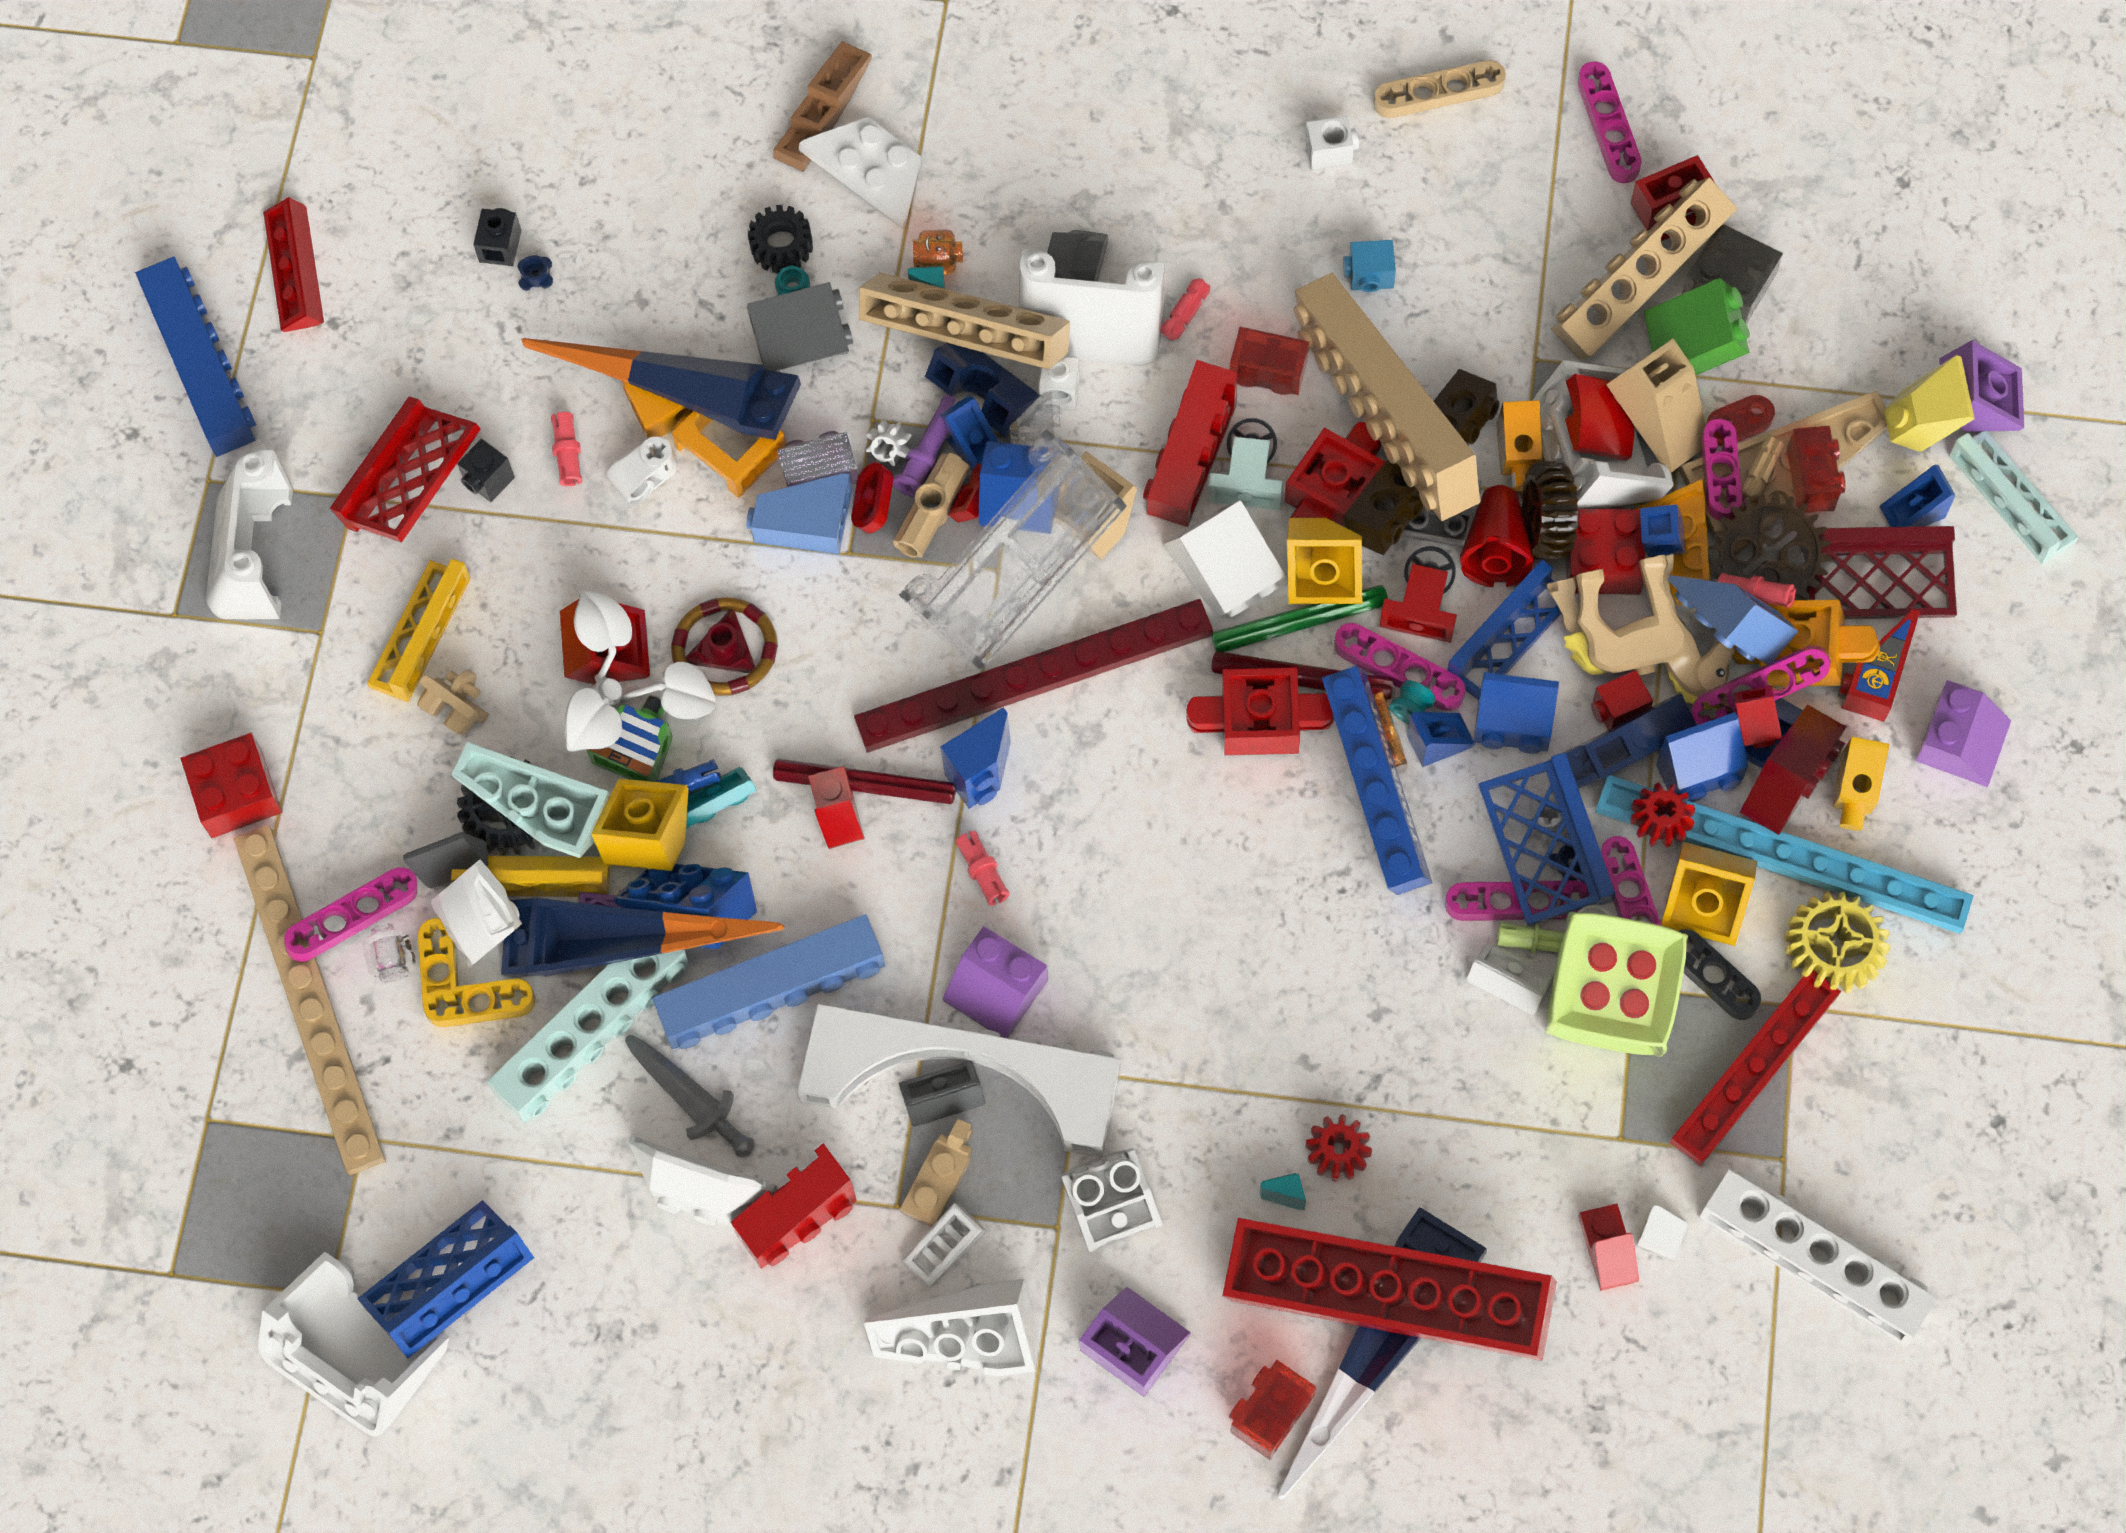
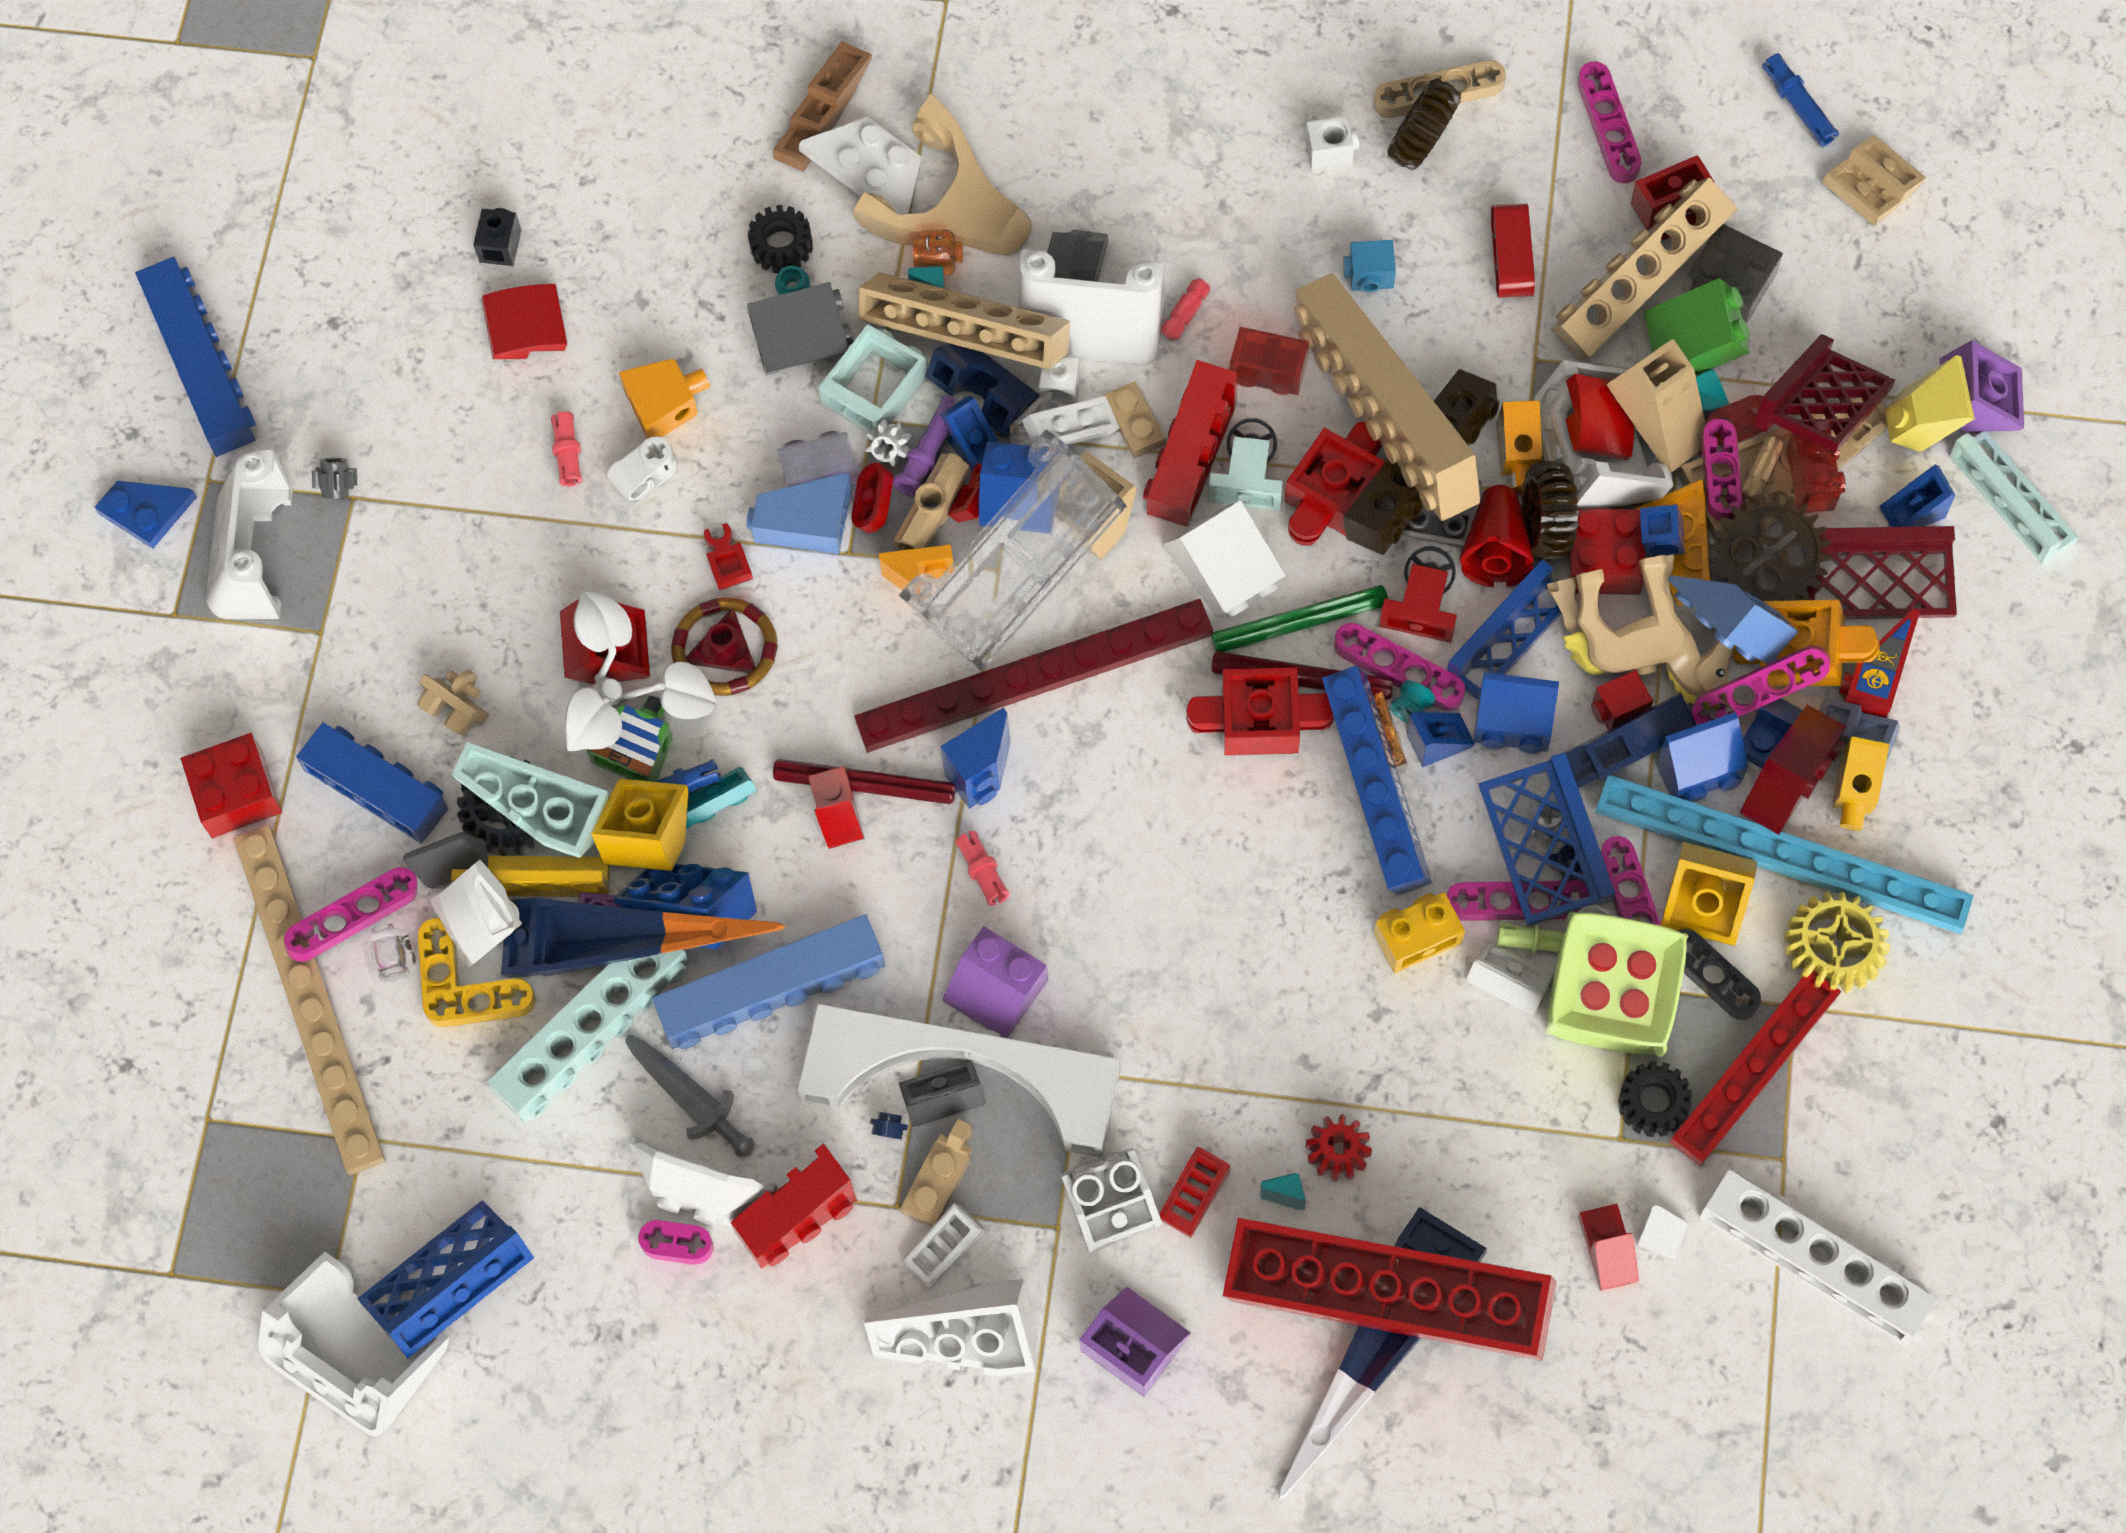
red slope [263,197,324,332] -> none
red fence [329,396,481,543] -> none
yellow fence [367,558,471,702] -> none
black brick [457,438,515,502] -> none
dark blue plate [517,255,553,291] -> none
dark blue plate [521,338,801,440] -> none
light orange panel [672,411,787,498] -> none
clear red brick [1229,1360,1317,1460] -> none
yellow slope [1287,518,1363,604] -> none
red gear [1630,782,1695,848] -> none
coral pin [1717,573,1796,608] -> none
red brick [1734,685,1782,748] -> none
medium lavender slope [1916,680,2011,787] -> none
none -> blue wing [94,481,197,549]
none -> blue brick [296,722,448,844]
none -> dark grey gear [311,458,357,499]
none -> red slope [481,284,567,359]
none -> dark pink beam [638,1220,714,1265]
none -> red plate [704,523,753,590]
none -> light aqua window [818,324,927,432]
none -> tan animal [853,93,1032,256]
none -> dark blue plate [869,1112,908,1140]
none -> light orange slope [879,544,955,602]
none -> white plate [1022,396,1120,448]
none -> tan plate [1103,381,1166,458]
none -> red slope [1159,1147,1231,1238]
none -> yellow brick [1374,892,1465,973]
none -> dark brown gear [1387,78,1461,170]
none -> red beam [1491,203,1535,298]
none -> black tyre [1618,1061,1692,1137]
none -> teal slope [1696,369,1730,420]
none -> dark red fence [1753,334,1896,453]
none -> blue pin [1762,53,1839,147]
none -> sand blue slope [1819,697,1900,760]
none -> tan slope [1822,135,1926,226]

